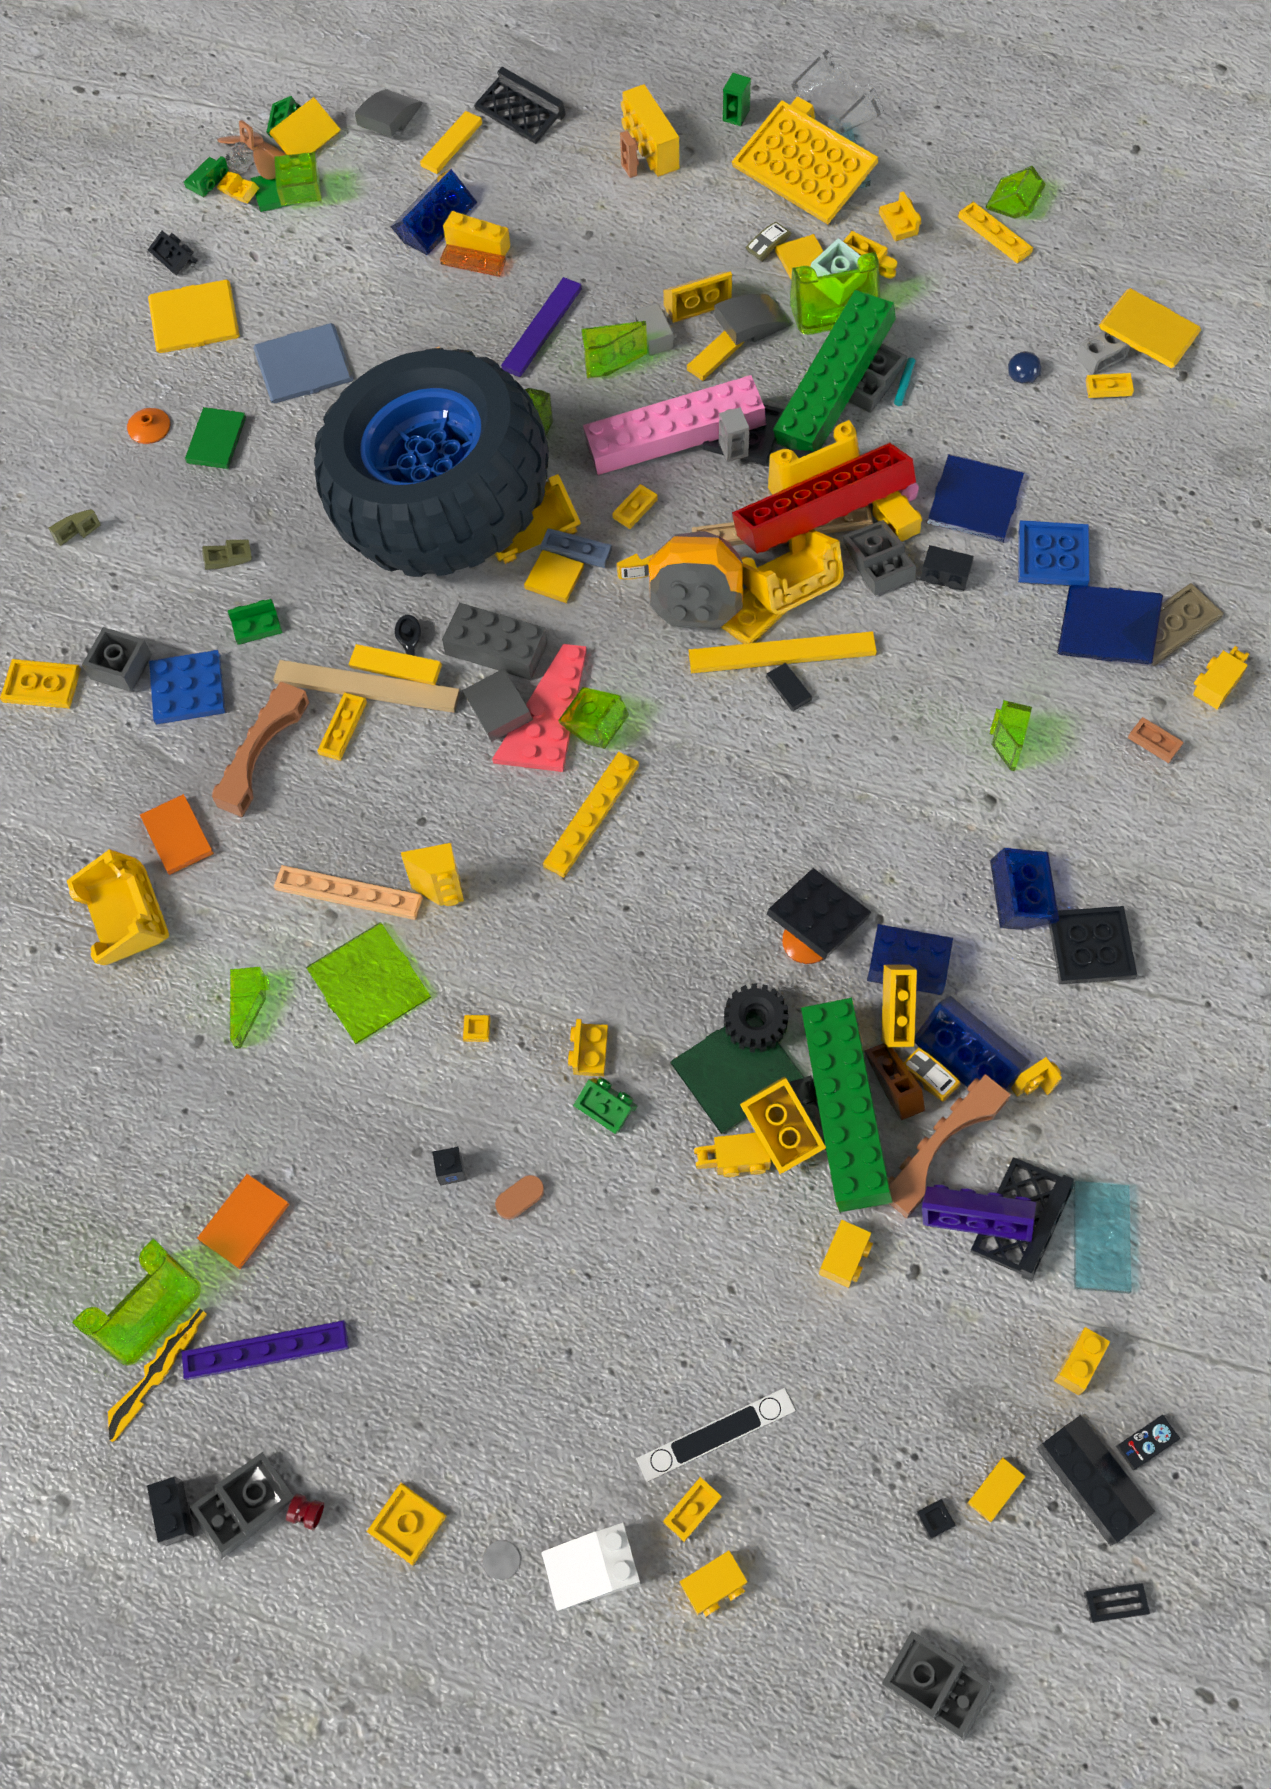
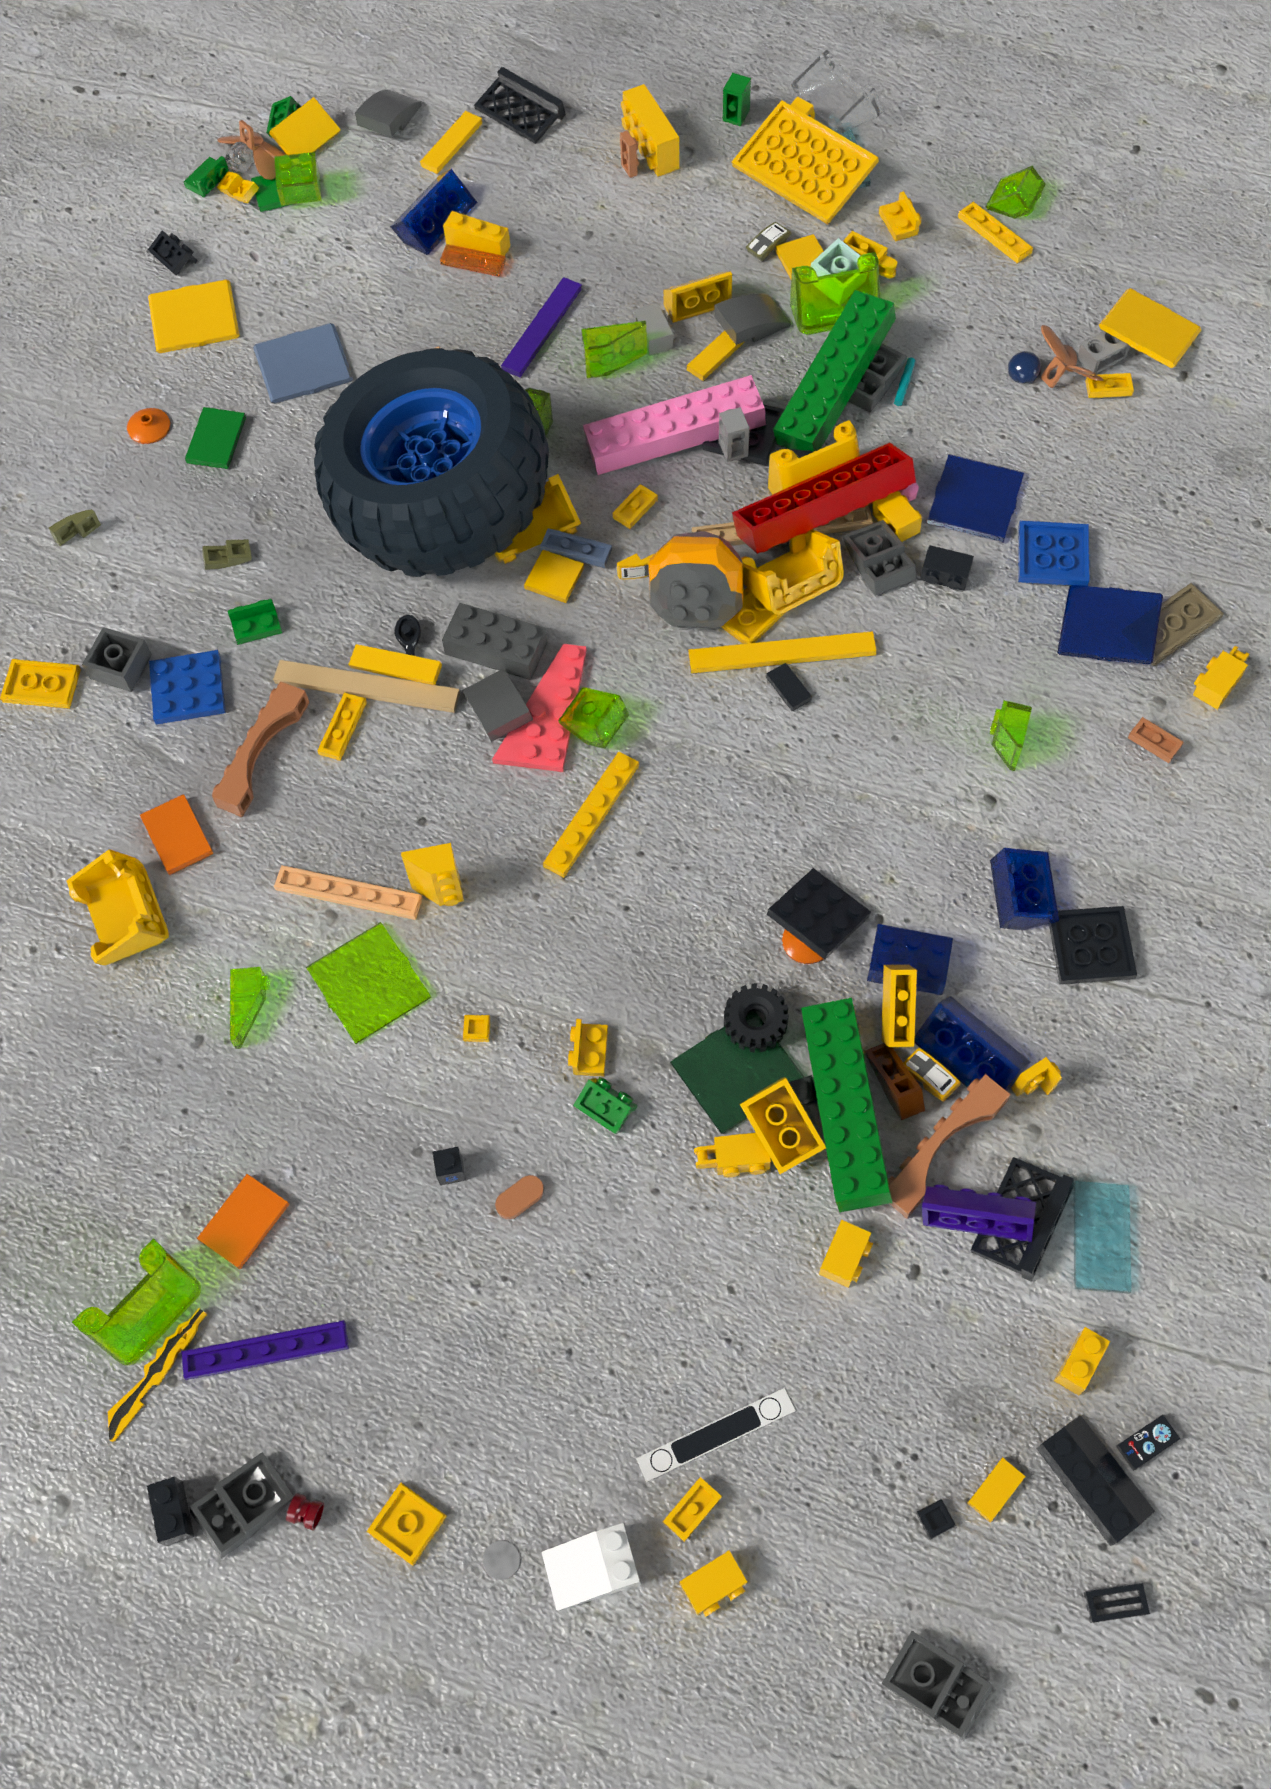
none -> nougat piece [1041,325,1104,388]

